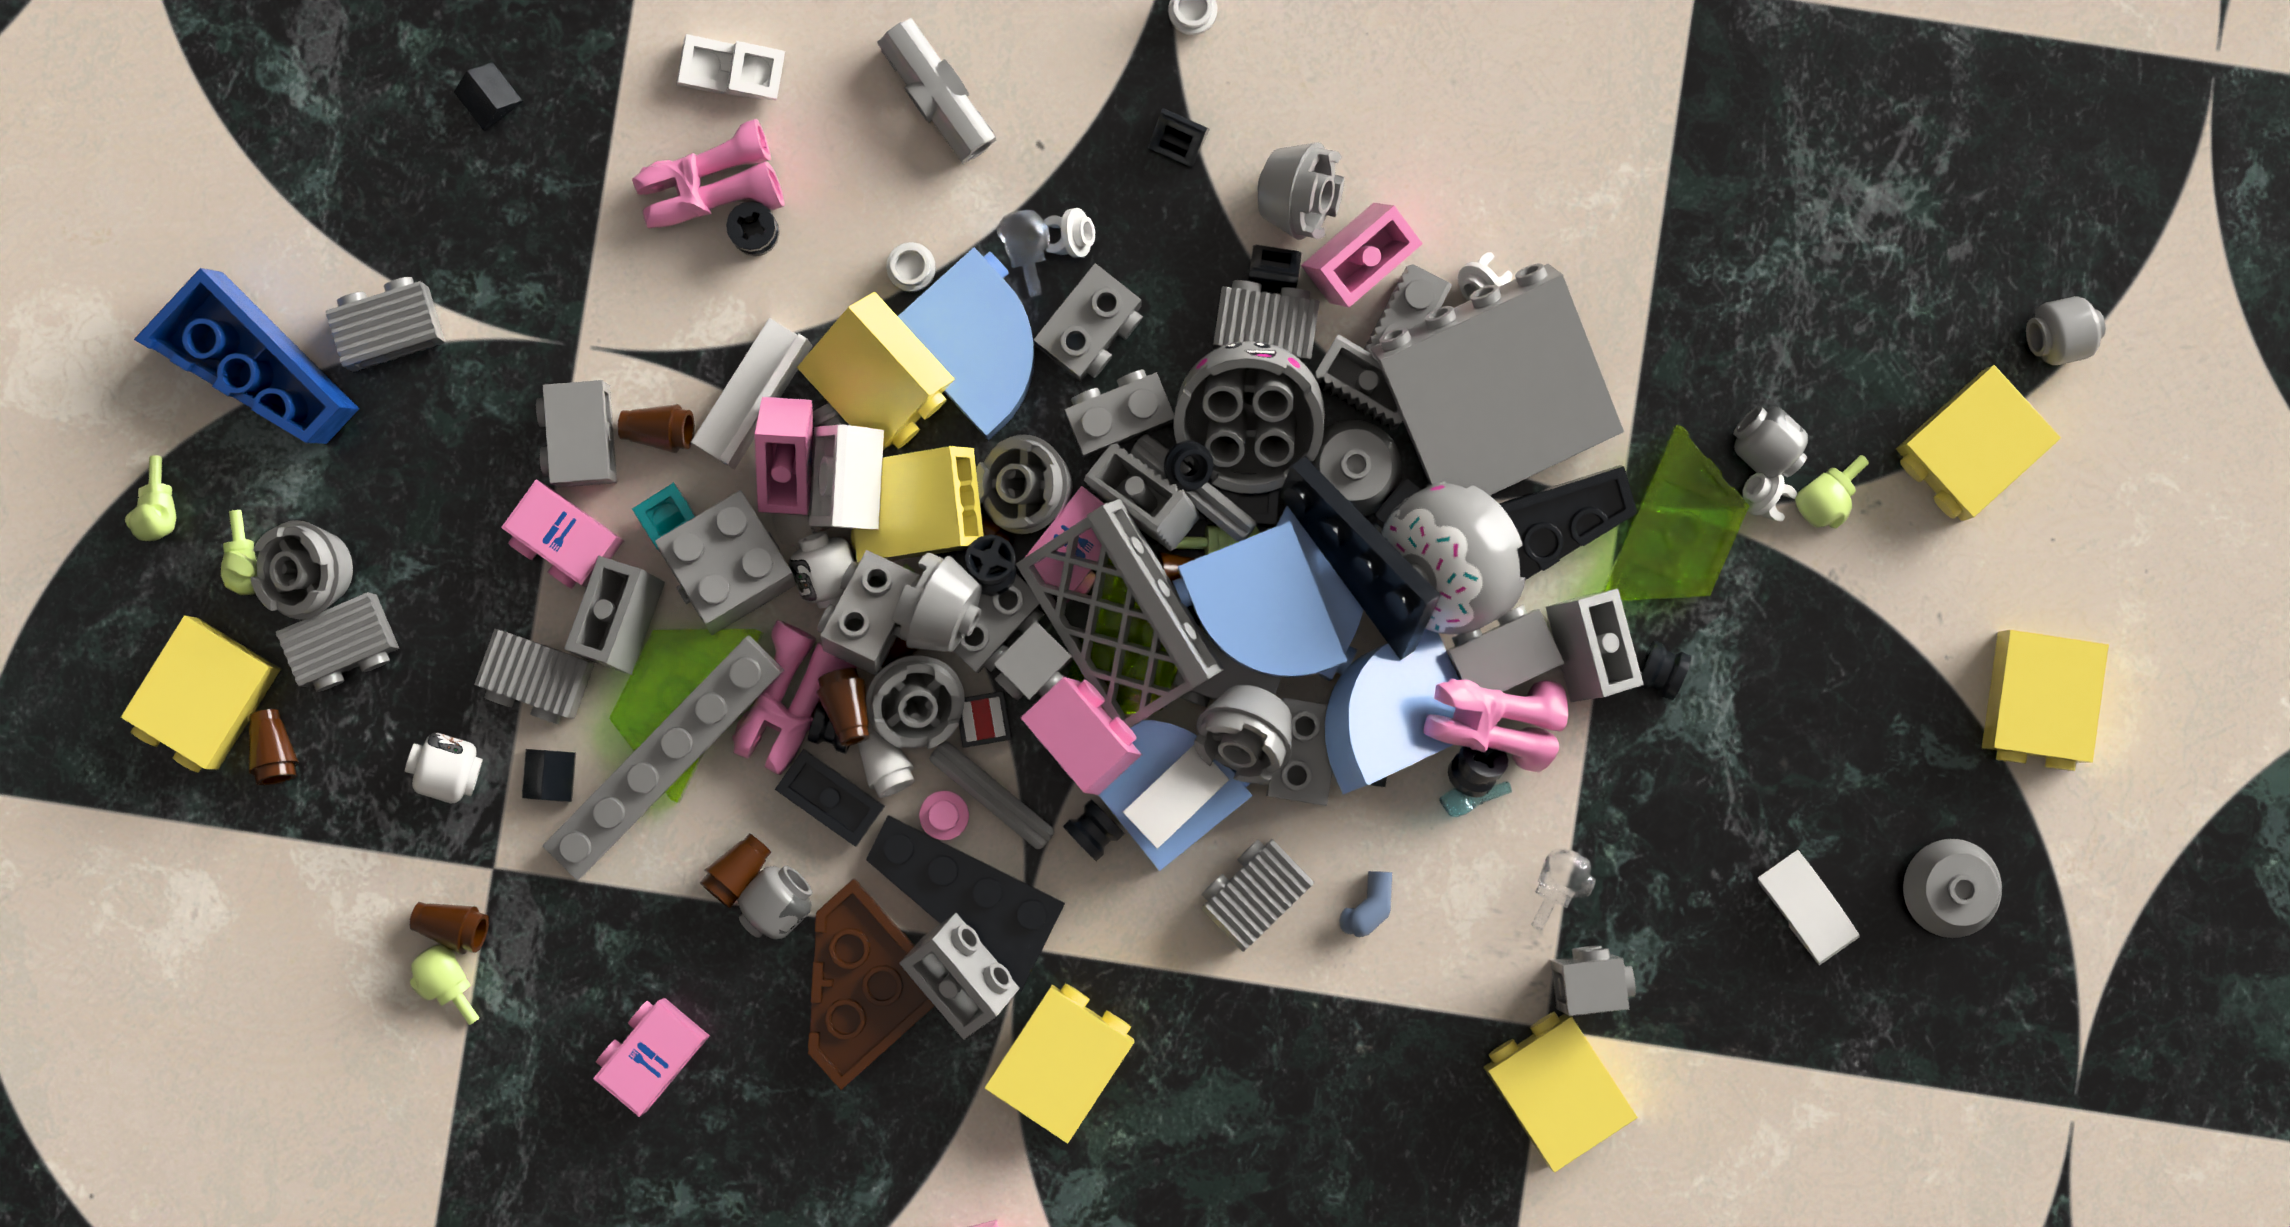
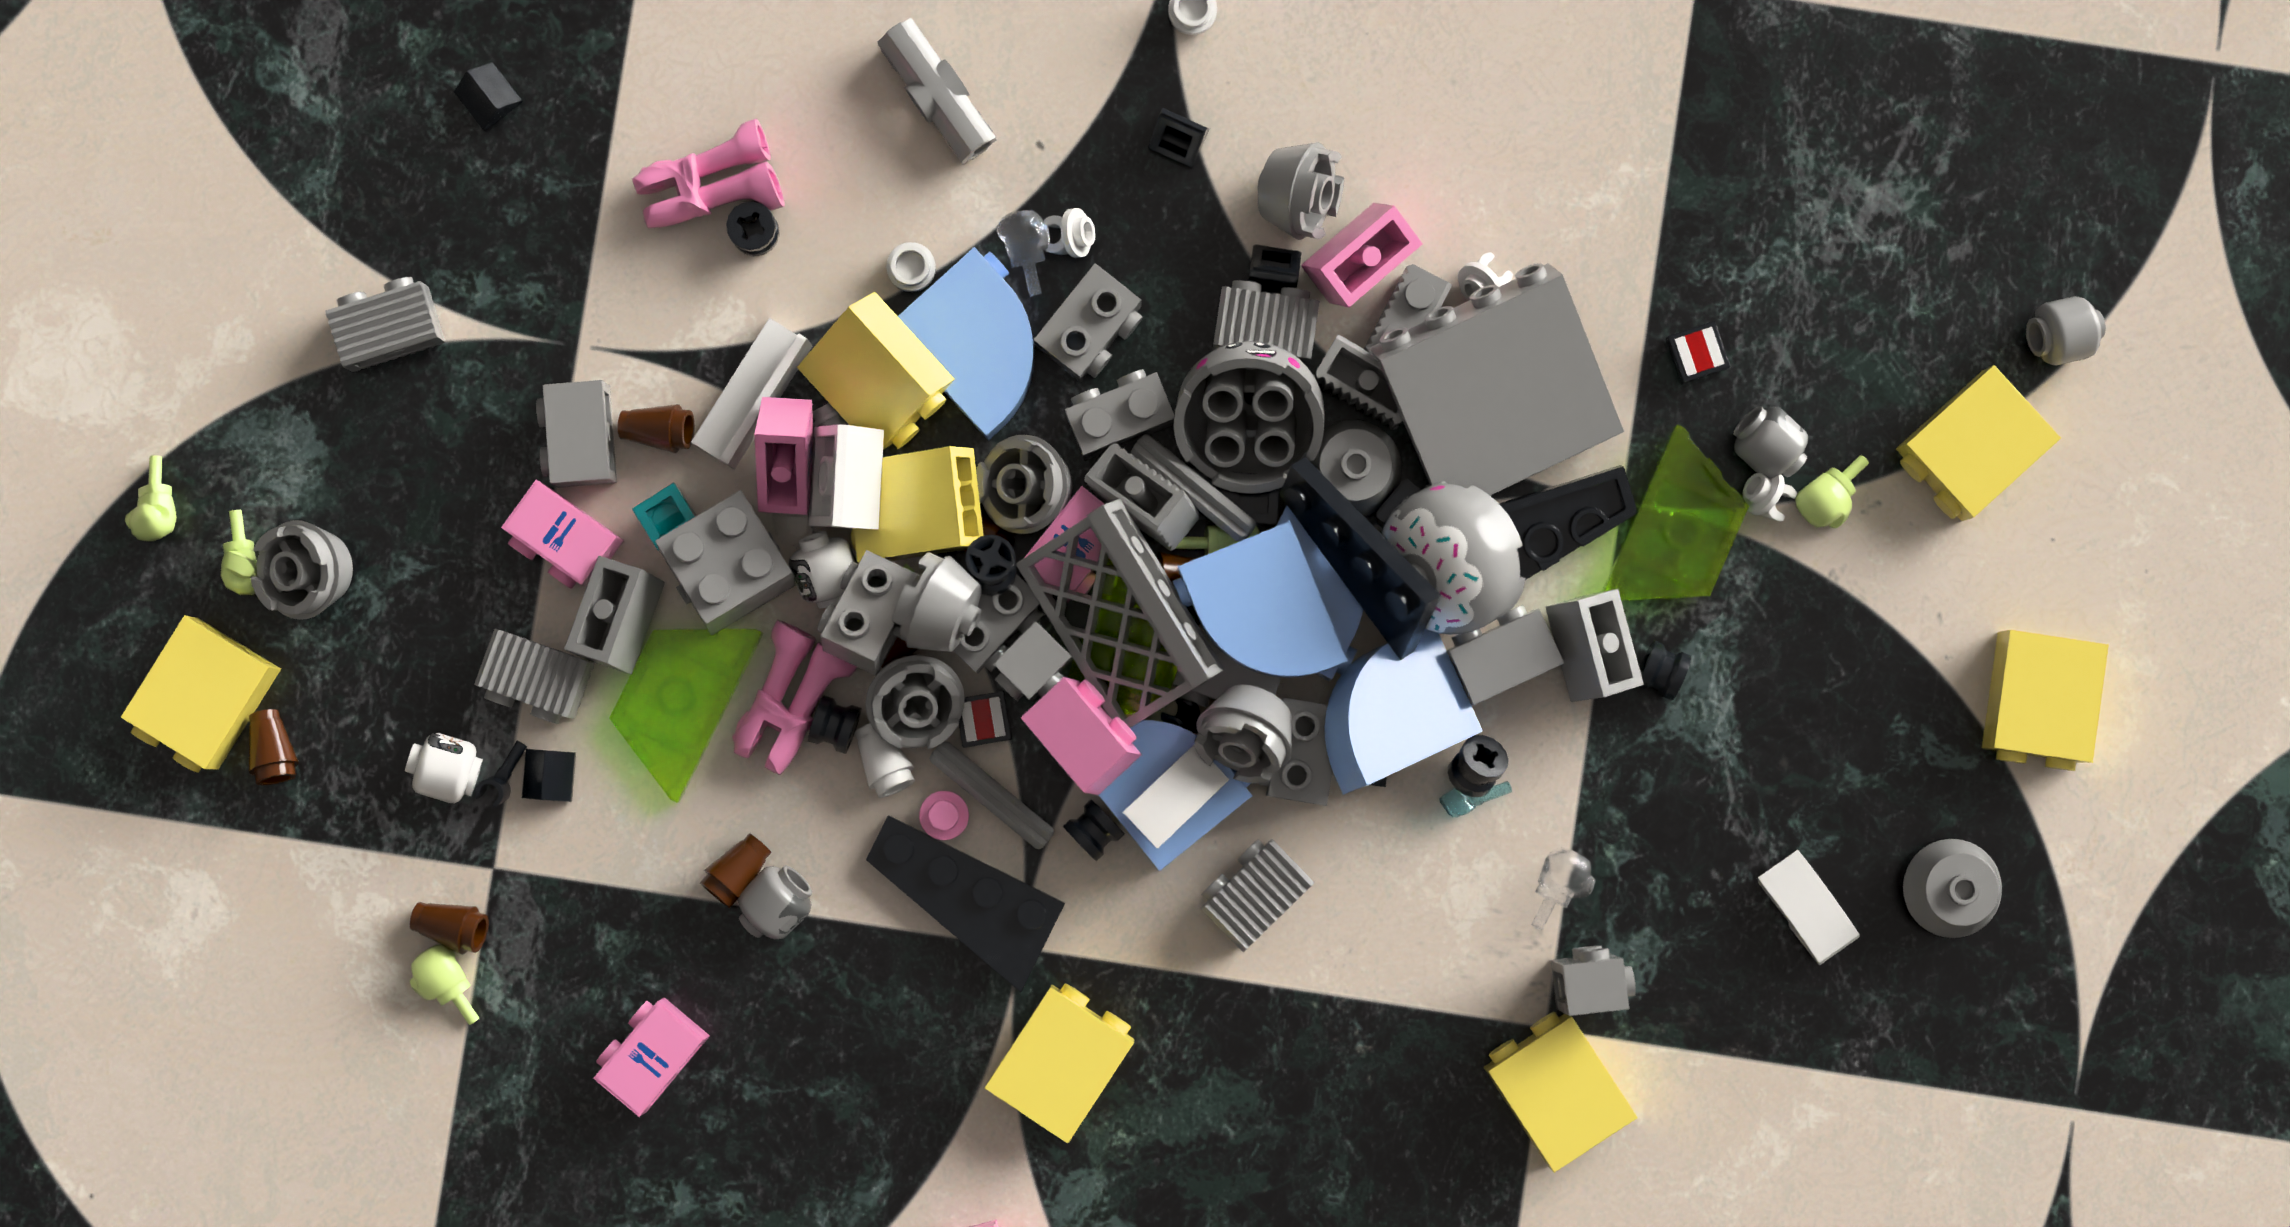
blue wedge [134,268,359,444] -> none
light grey brick [276,592,399,692] -> none
light grey plate [542,635,784,881] -> none
white slope [676,34,785,100] -> none
black plate [775,749,885,847] -> none
reddish brown plate [808,878,935,1090] -> none
reddish brown cone [816,668,870,746] -> none
light grey brick [899,913,1020,1040] -> none
black plate [1164,441,1213,491] -> none
sand blue arm [1339,871,1393,937] -> none
bright pink piece [1423,679,1568,772] -> none
none -> black hand [475,740,528,808]
none -> black hand [1160,697,1200,734]
none -> tile [1666,321,1731,385]

